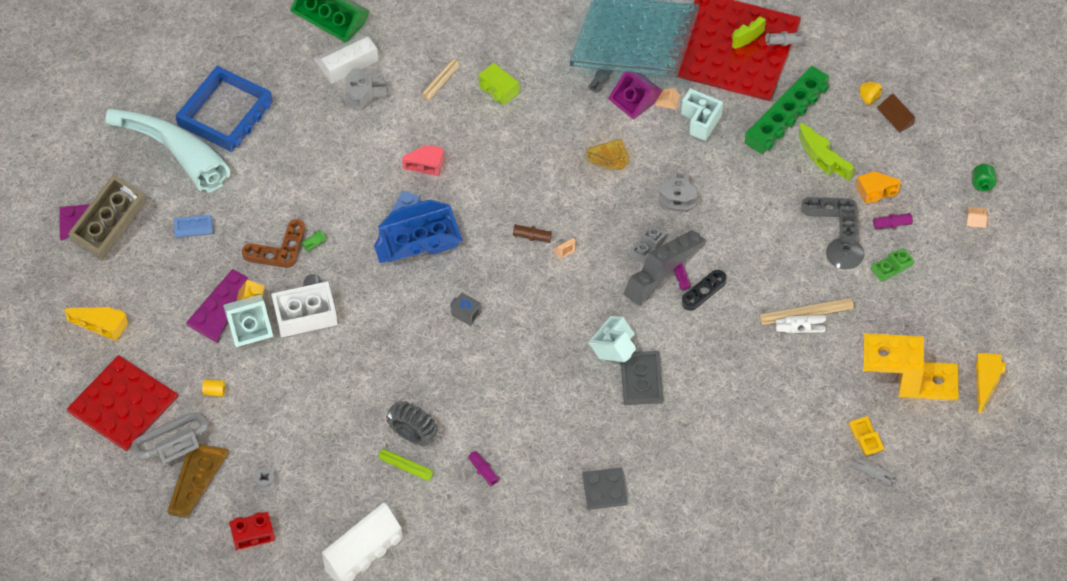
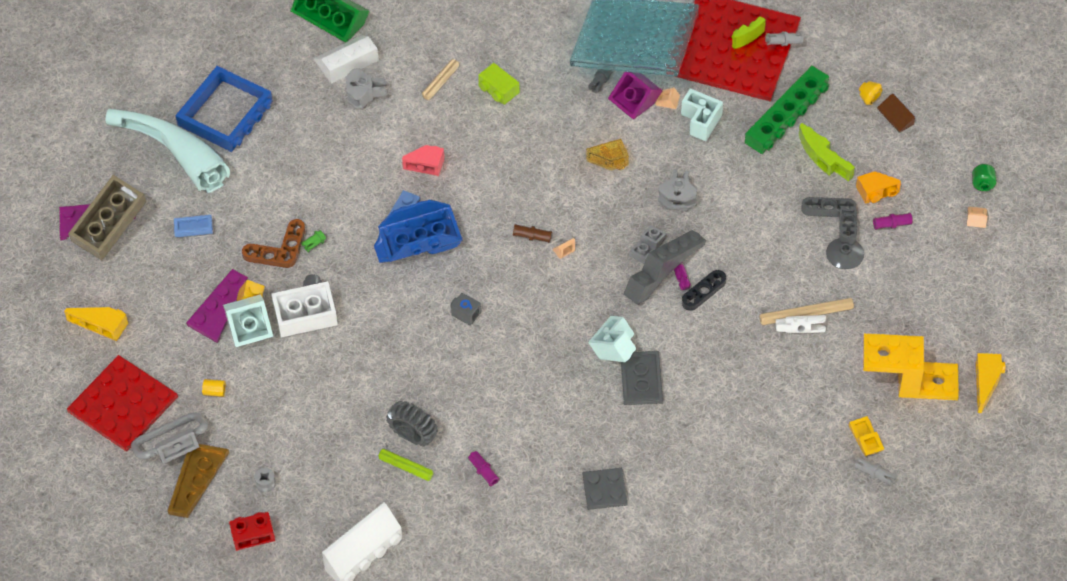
bright green slope [870,248,915,282] -> none

